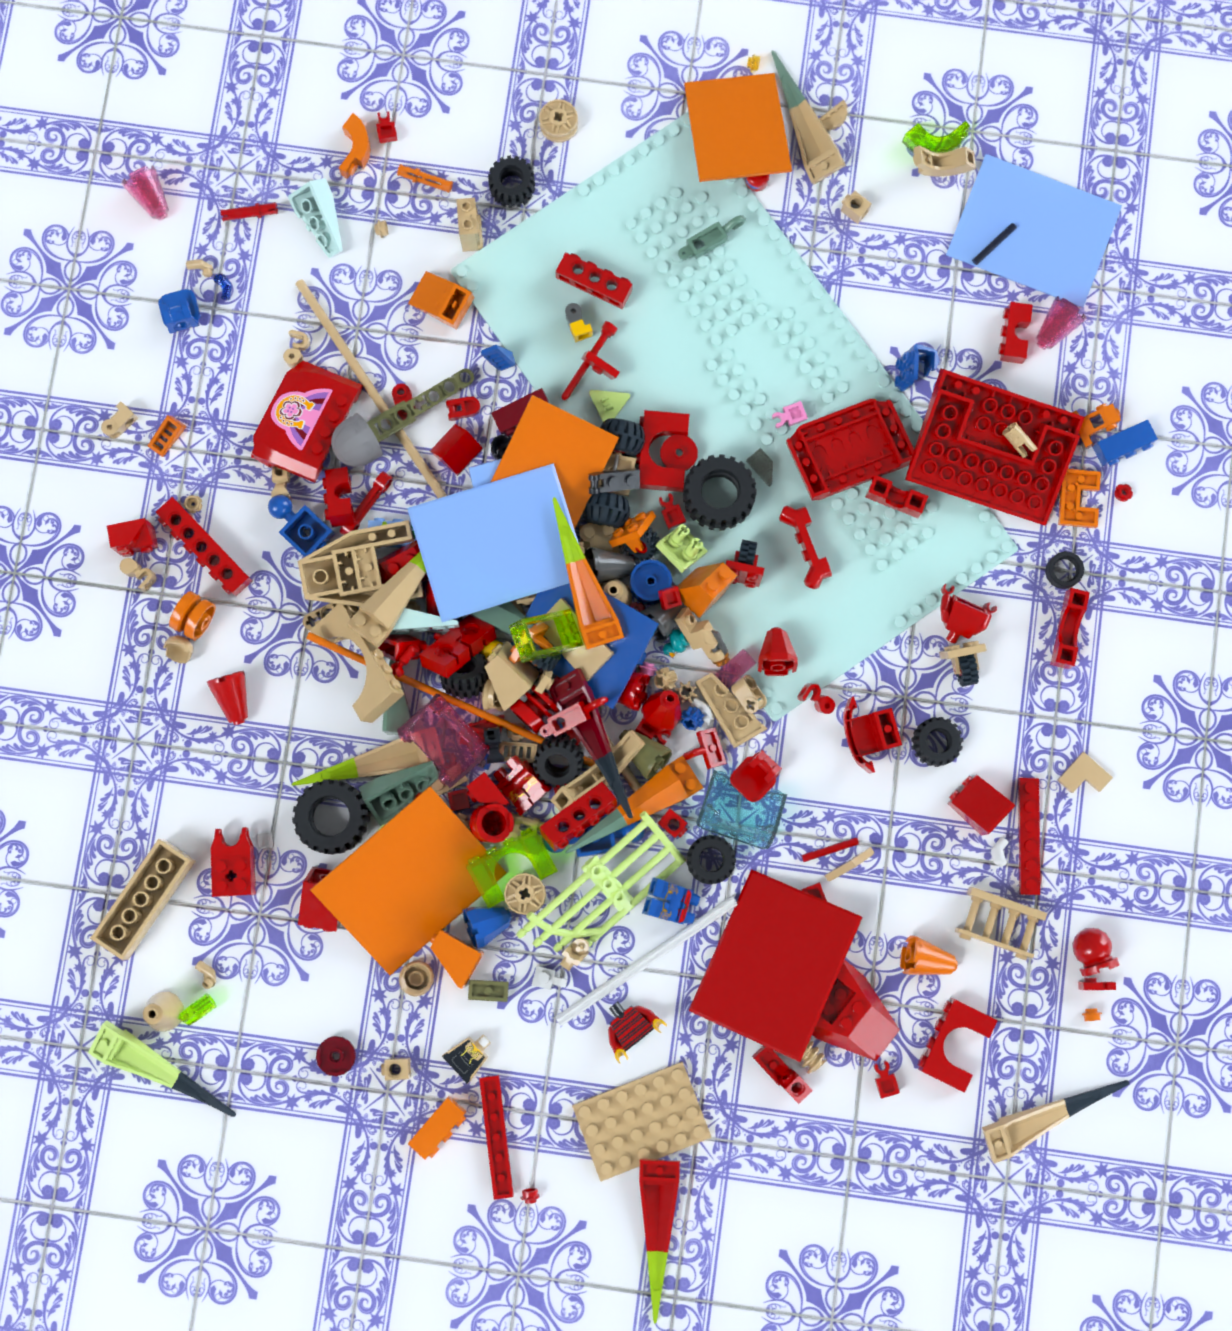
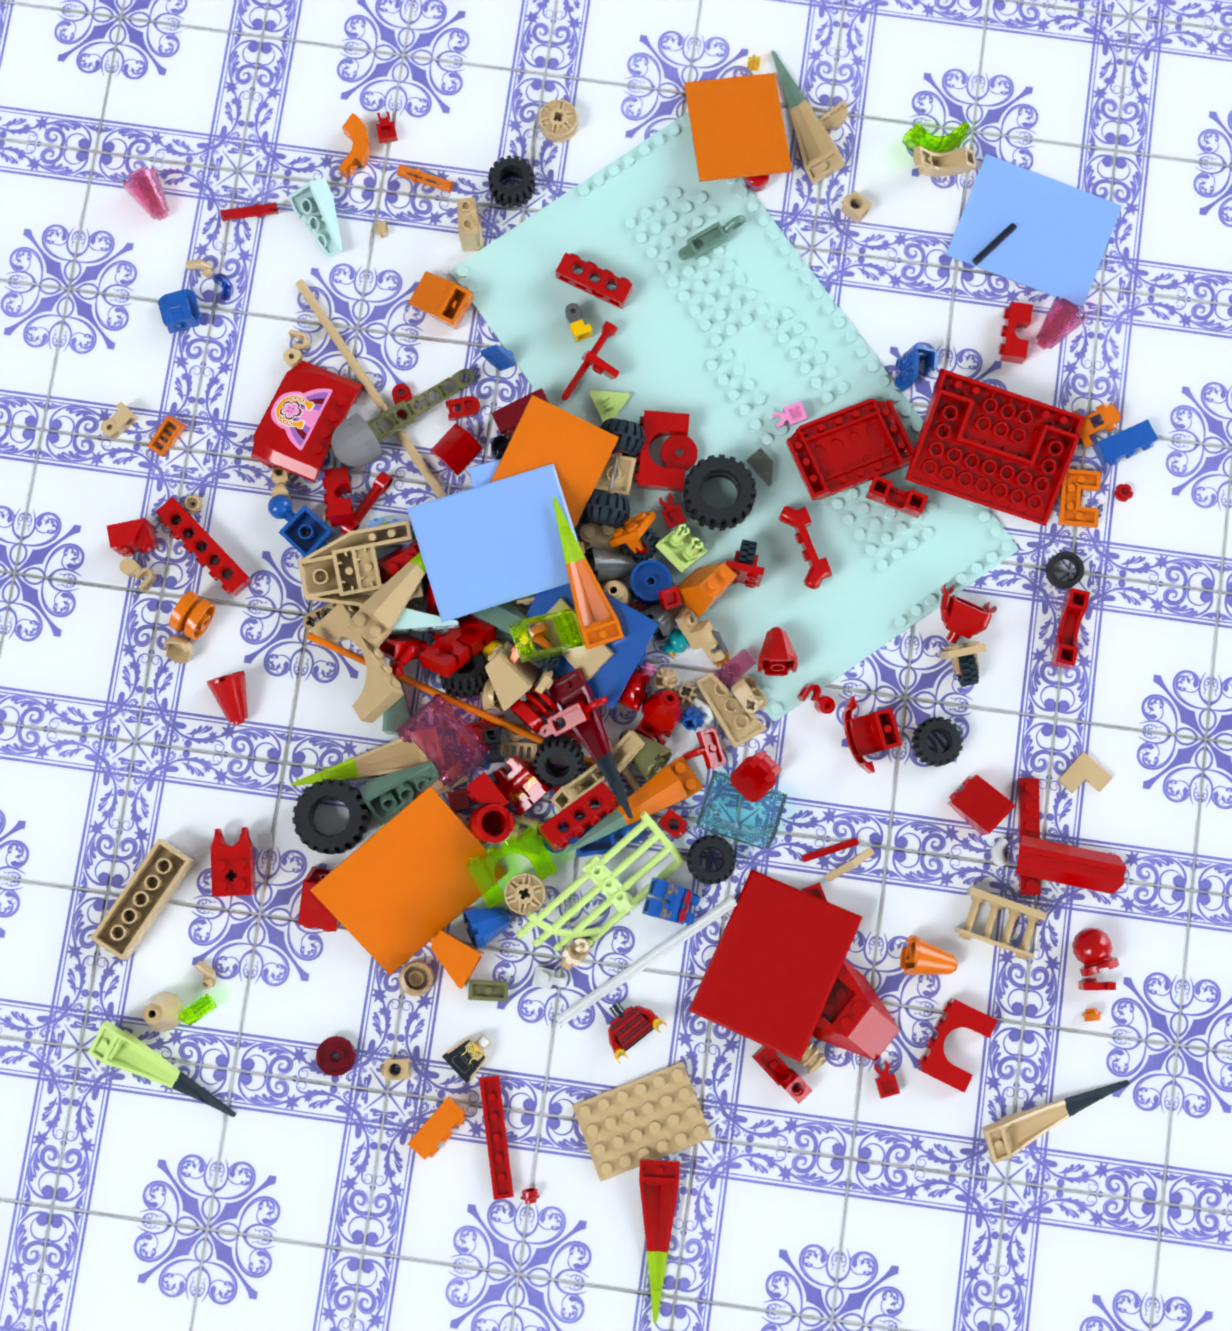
black plate [588,468,640,494] -> none
tan hinge [1003,422,1038,458] -> none
none -> red piece [1016,835,1126,894]

